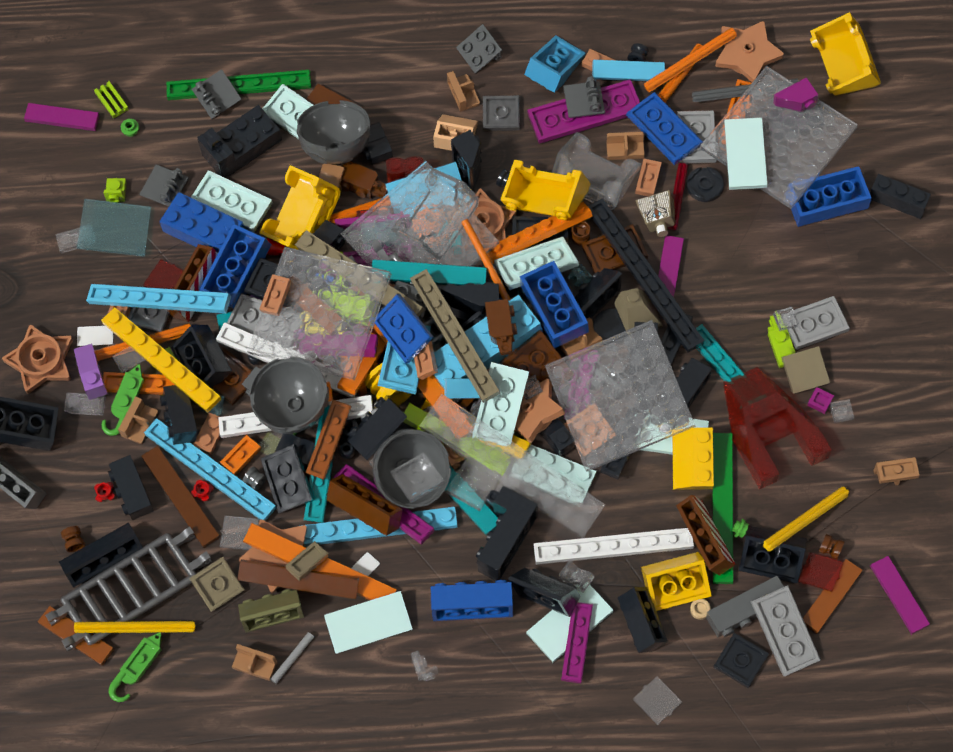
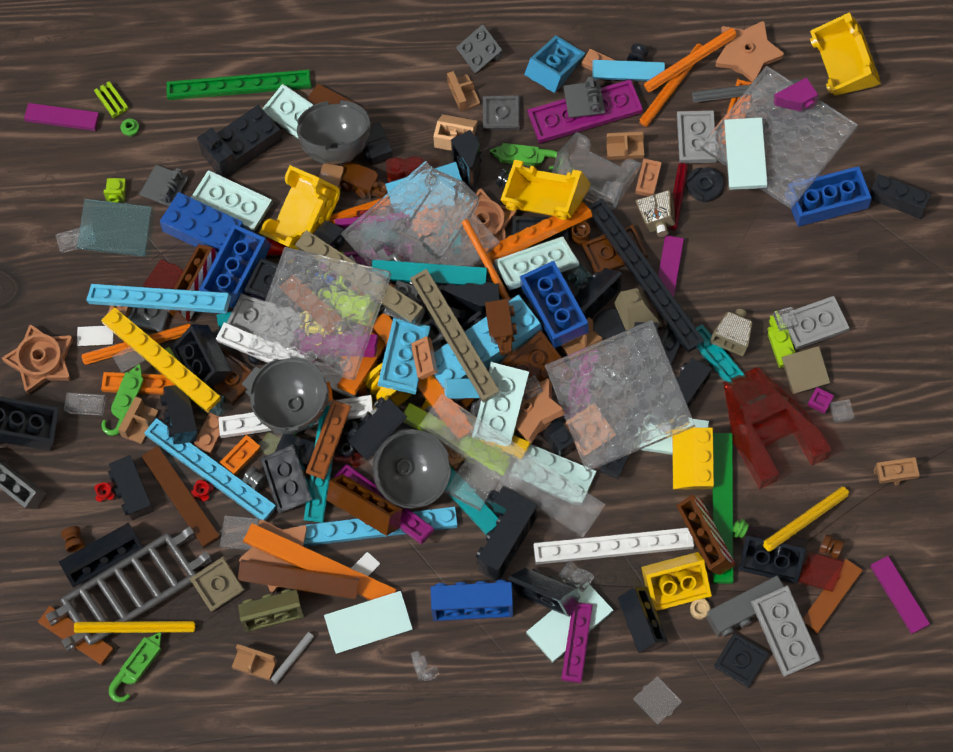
medium lavender slope [74,343,108,400] -> none
dark grey hinge [192,69,242,119] -> none
nougat plate [259,274,292,316] -> none
dark tan tile [286,541,329,581] -> none
blue tile [373,294,433,363] -> none
clear tile [390,453,445,503] -> none
blue tile [626,92,703,165] -> none
none -> clear red hand [334,453,361,467]
none -> bright green plate [489,143,562,170]
none -> dark tan torso [709,309,752,356]

